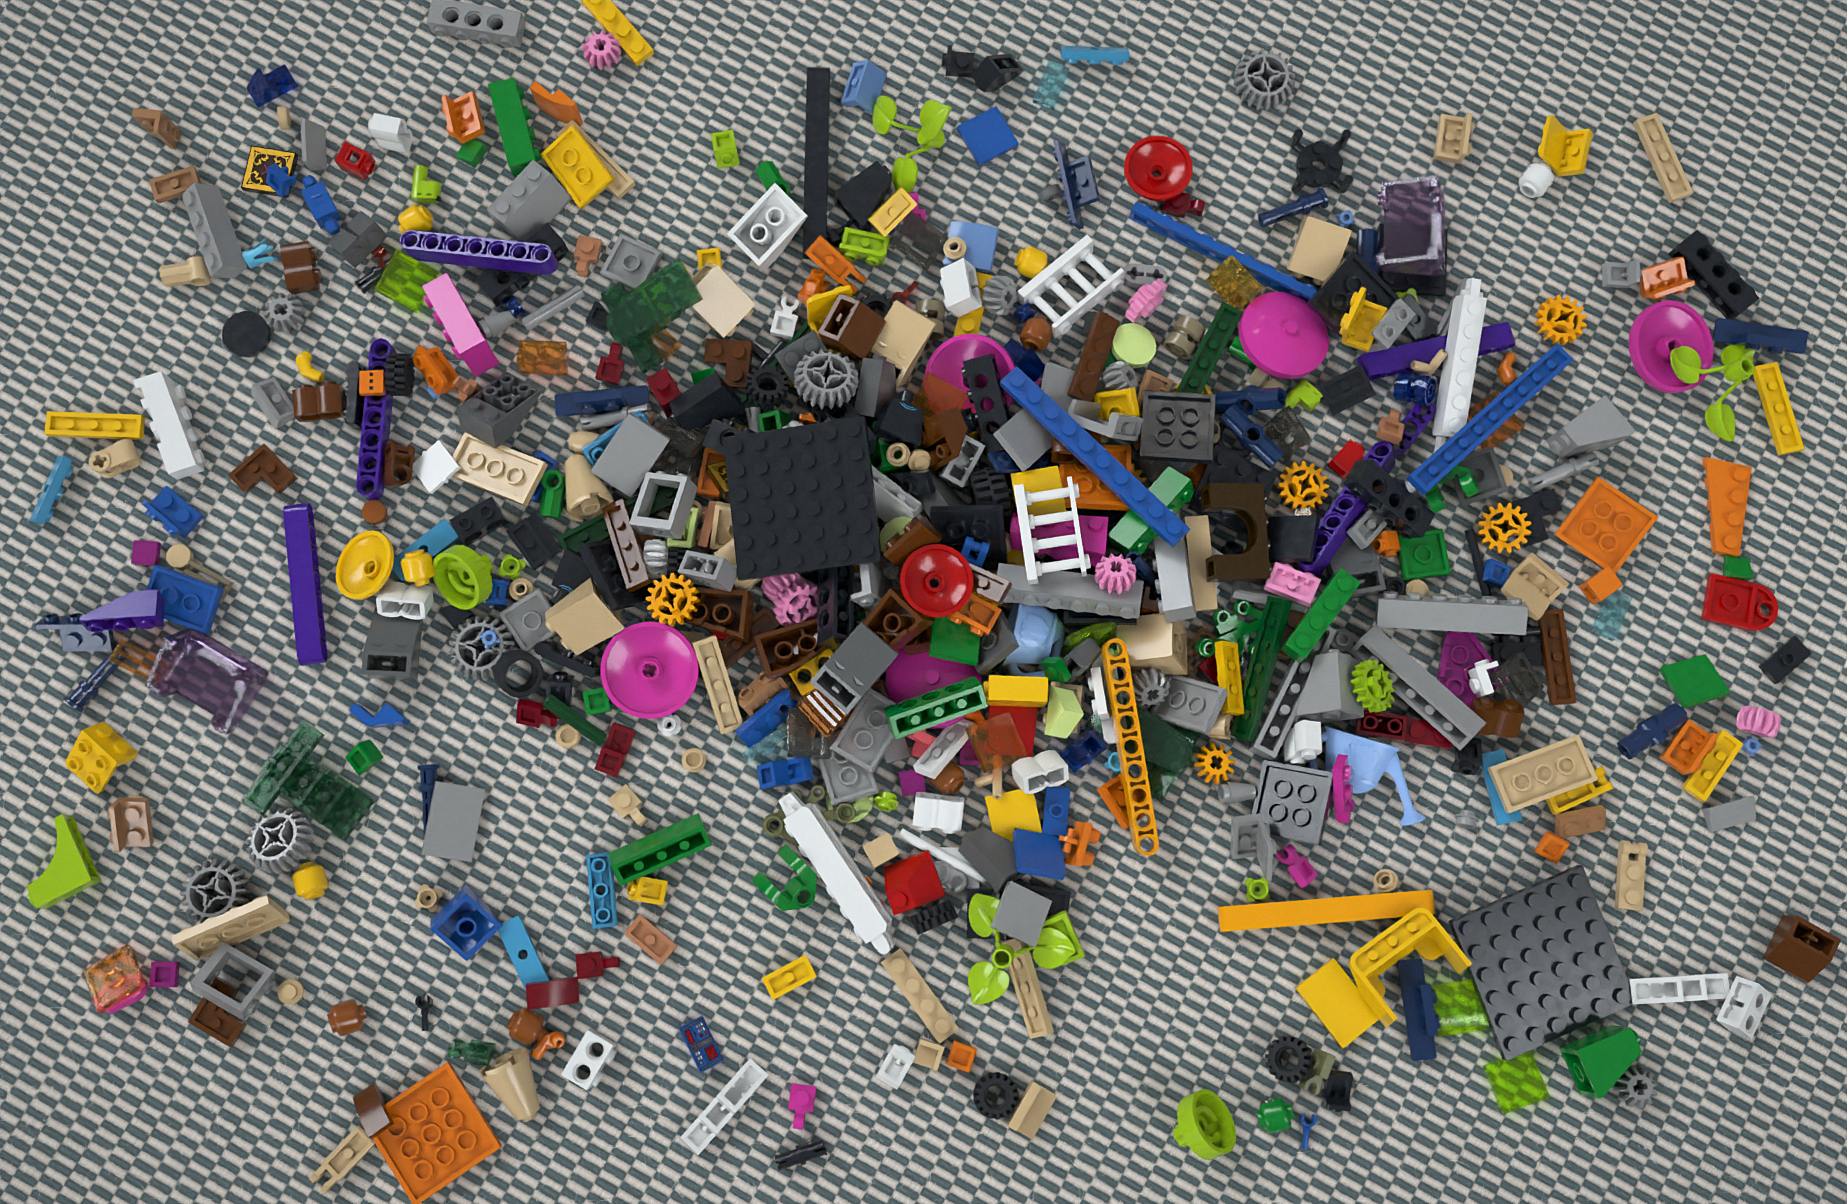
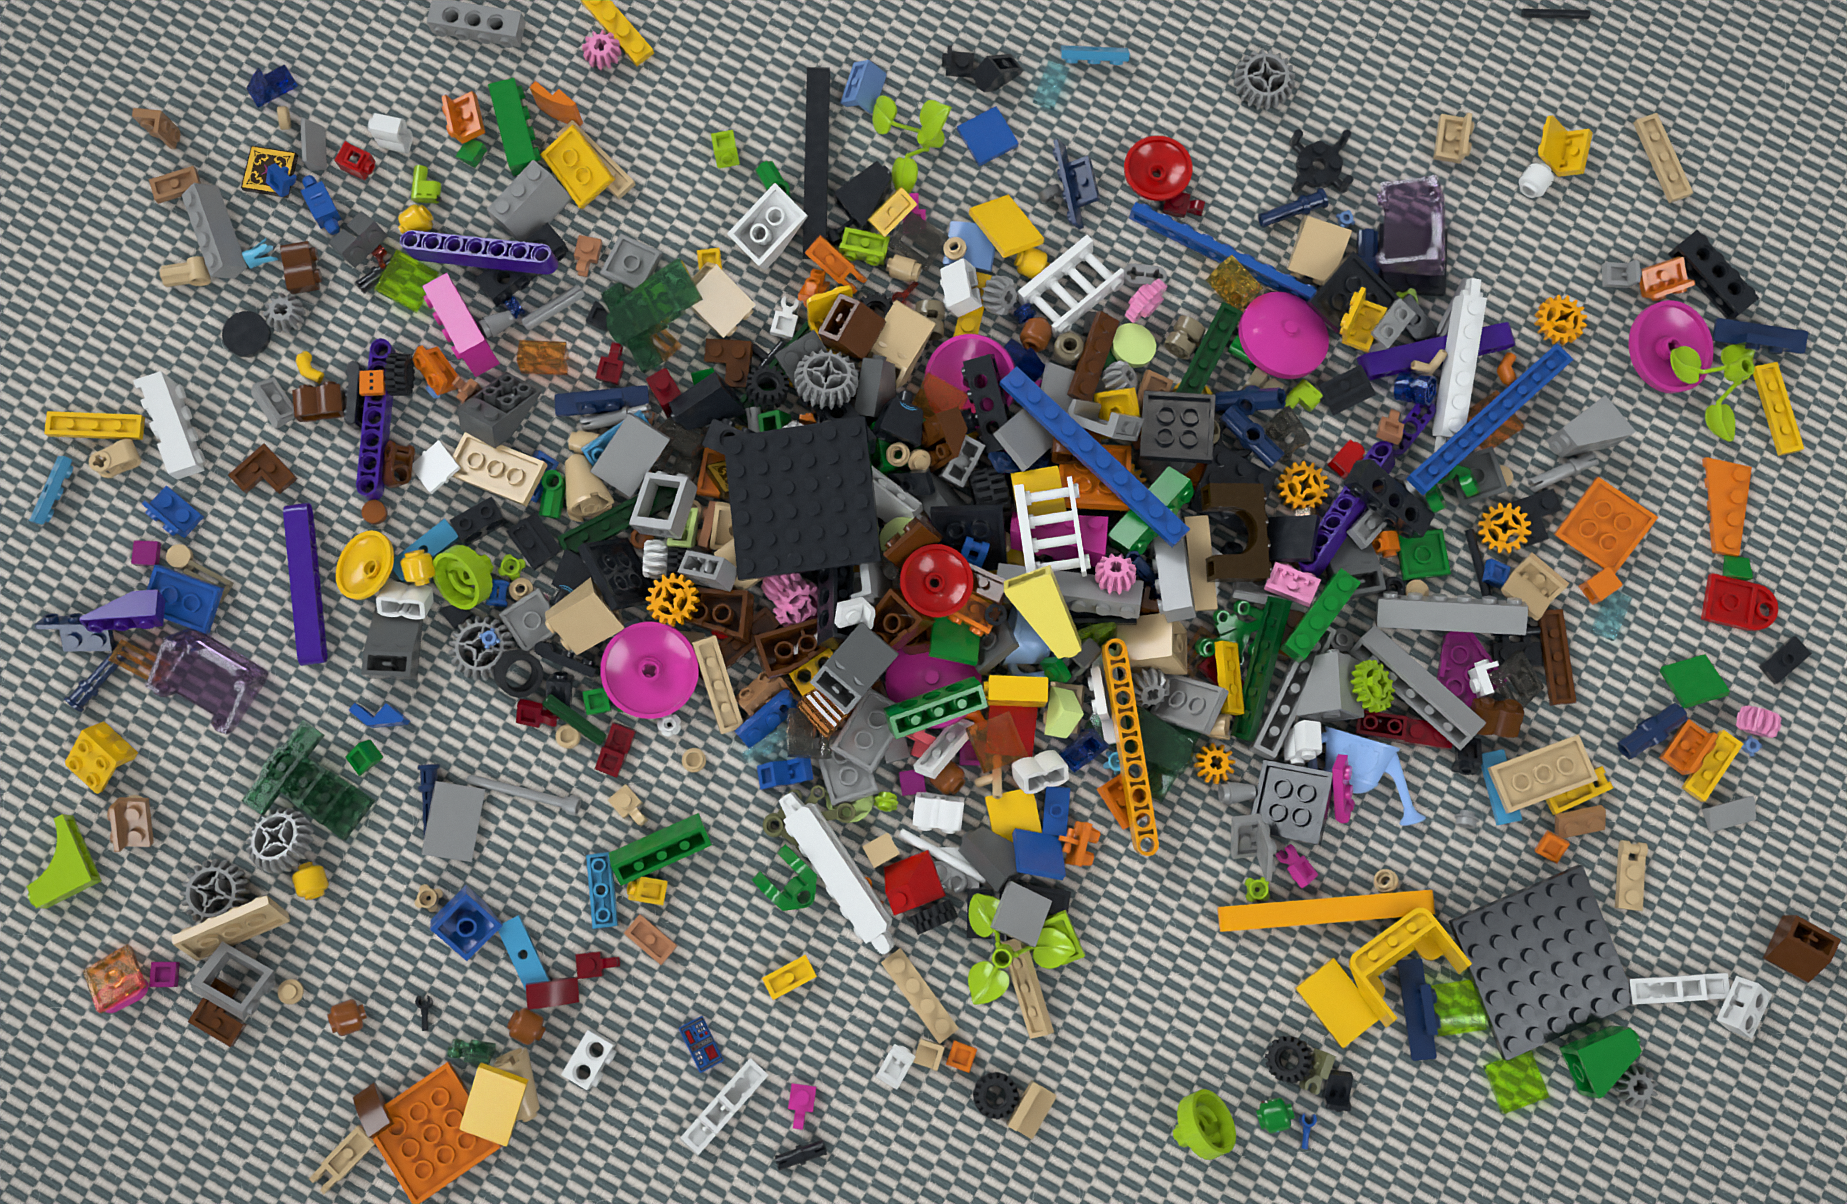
orange arm [530,1031,565,1061] -> none
plate [601,499,652,592] -> none
none -> yellow tile [459,1063,529,1147]
none -> light grey piece [466,775,582,816]
none -> white bracket [834,597,875,629]
none -> tan brick [886,254,922,283]
none -> yellow tile [969,194,1044,258]
none -> black bush [984,603,1007,626]
none -> light yellow slope [1004,565,1082,659]
none -> dark tan head [1053,332,1084,366]
none -> black bar [1521,8,1591,19]

